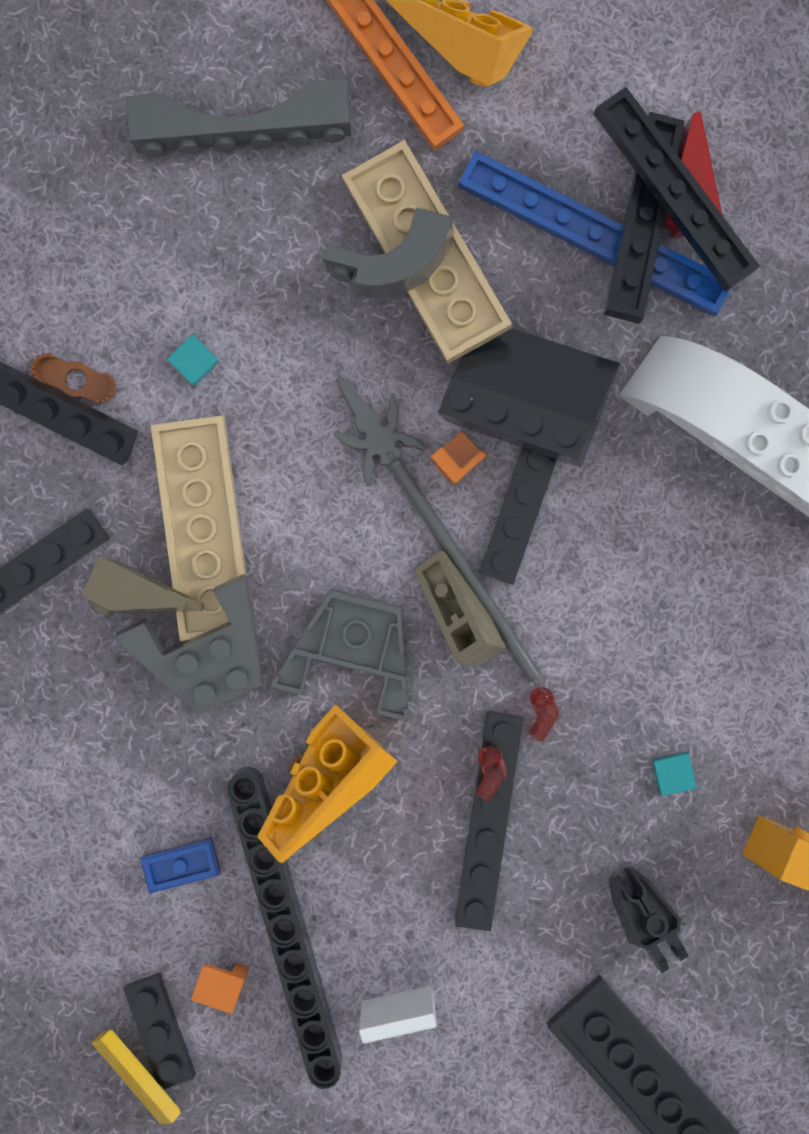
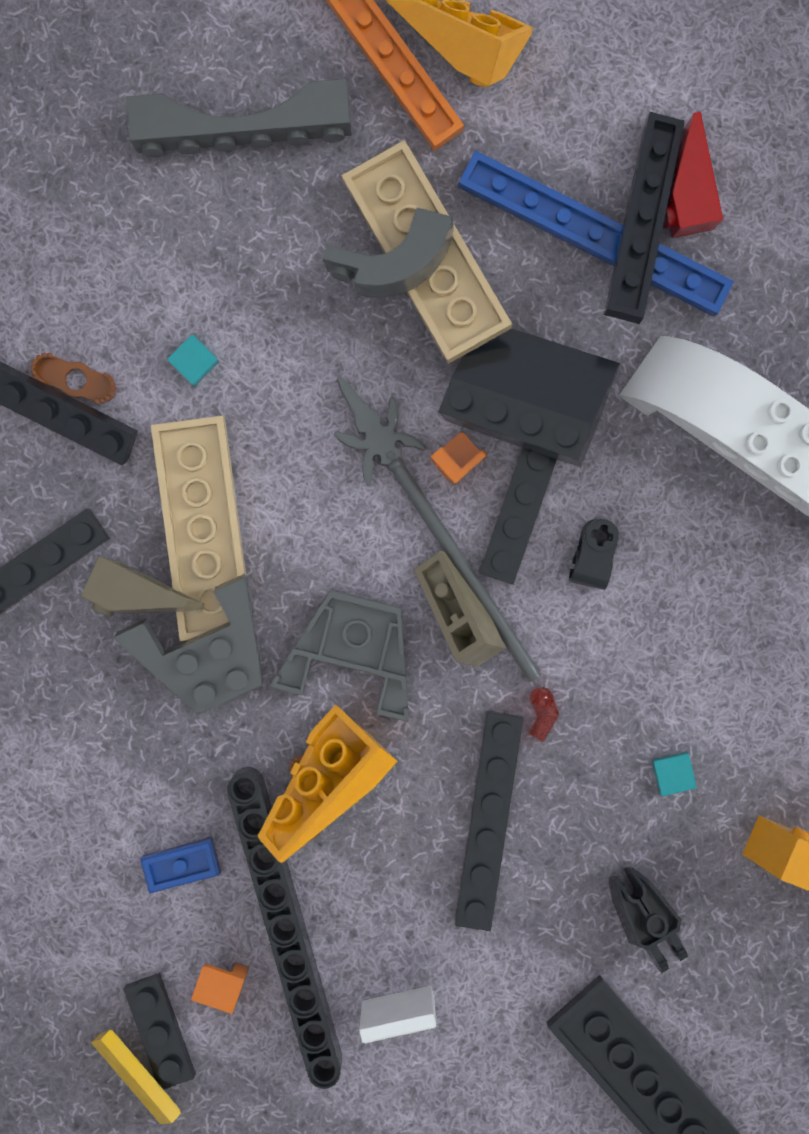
clear red arm [475,746,507,802] -> none
black plate [593,87,760,292] -> none
none -> black piece [569,519,619,590]

